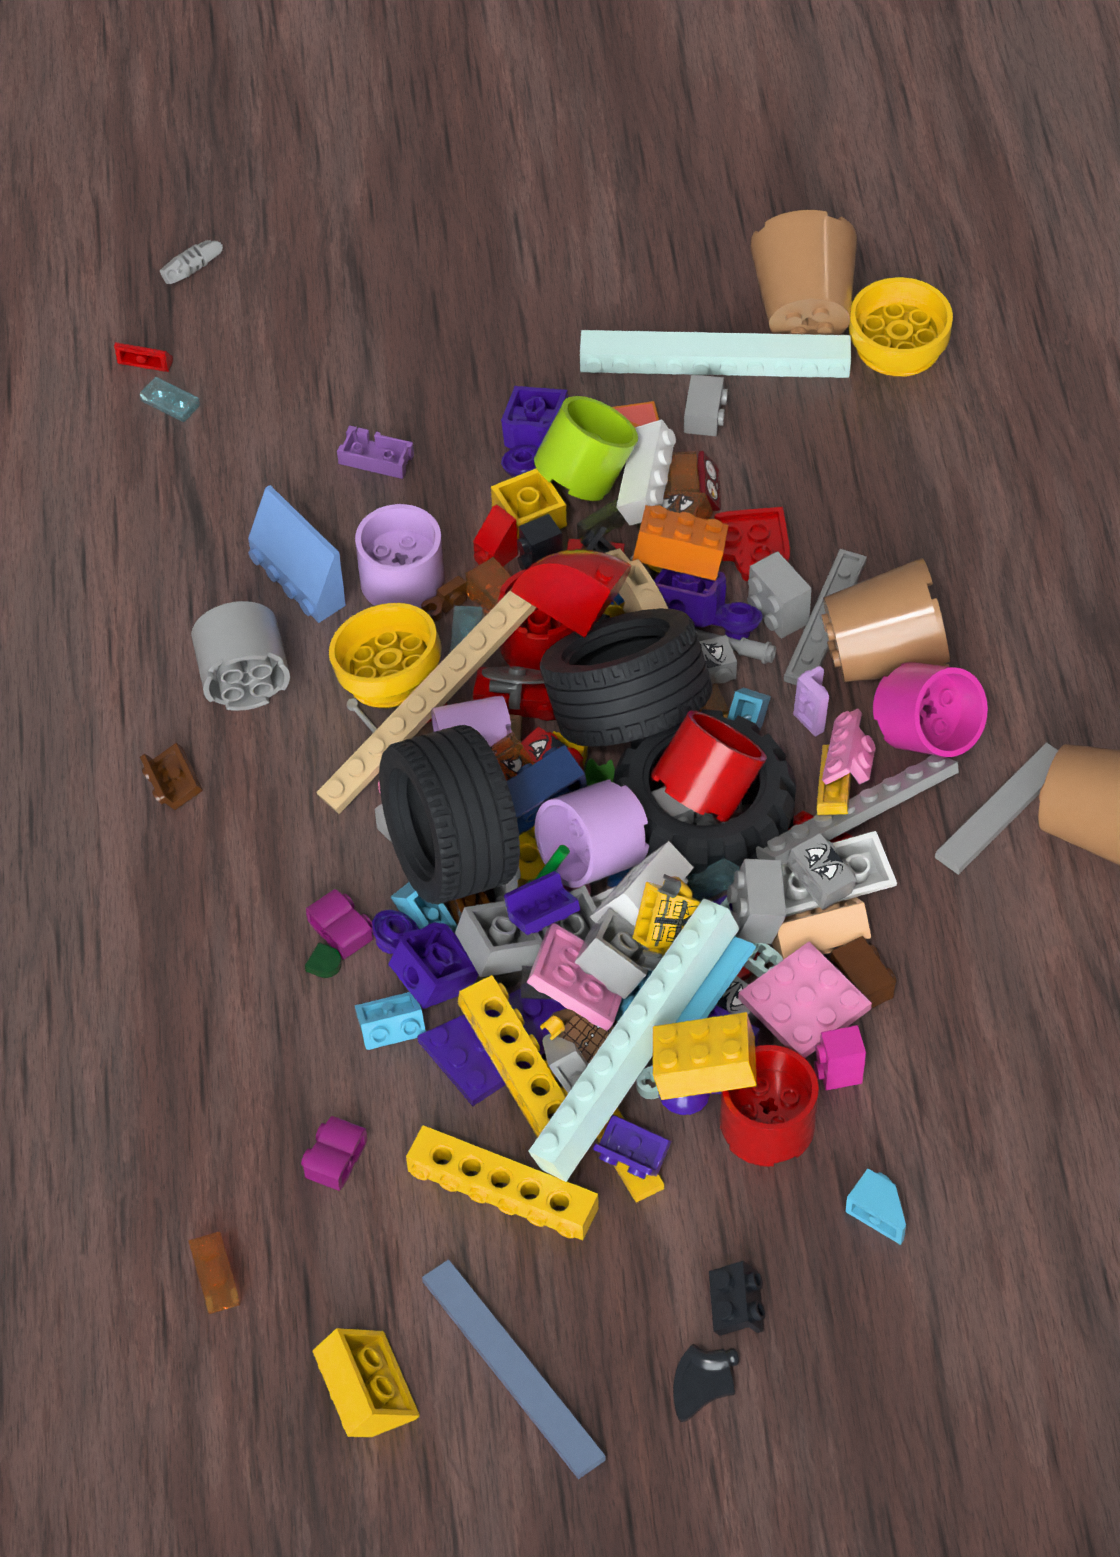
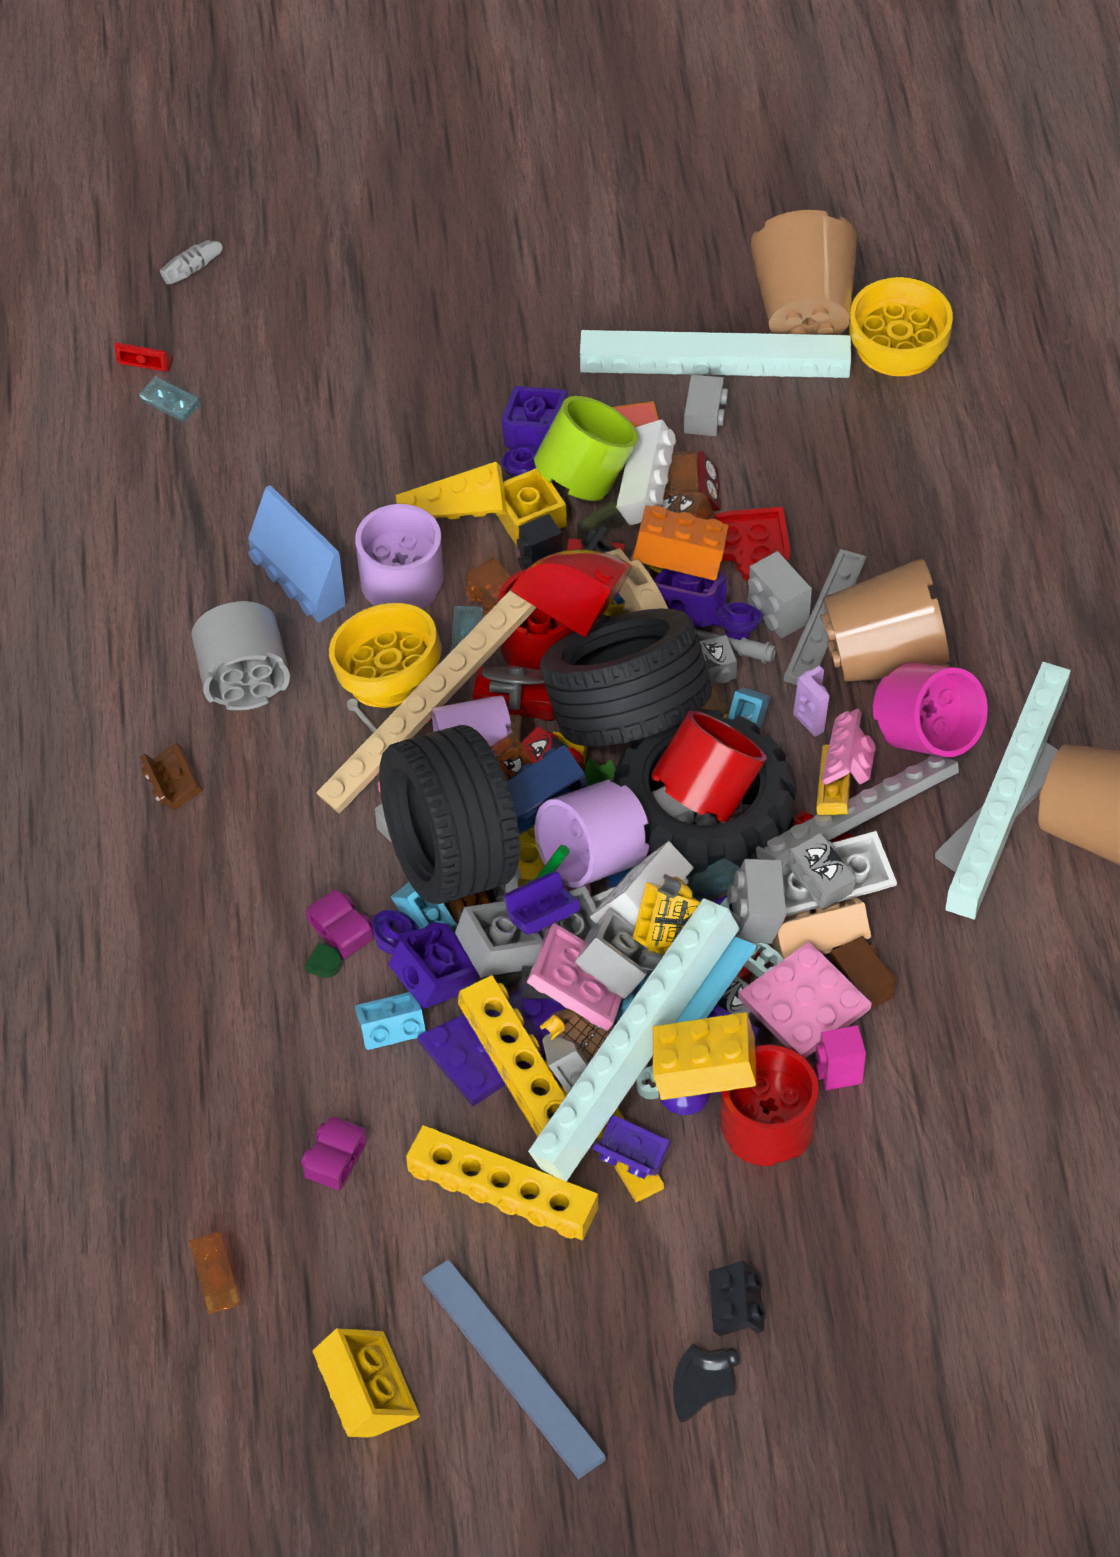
medium lavender piece [337,425,414,479] -> none
reddish brown plate [421,575,467,622] -> none
red slope [473,504,518,574] -> none
medium azure slope [845,1169,906,1245] -> none
none -> yellow wing [396,462,507,520]
none -> light aqua brick [945,662,1071,920]

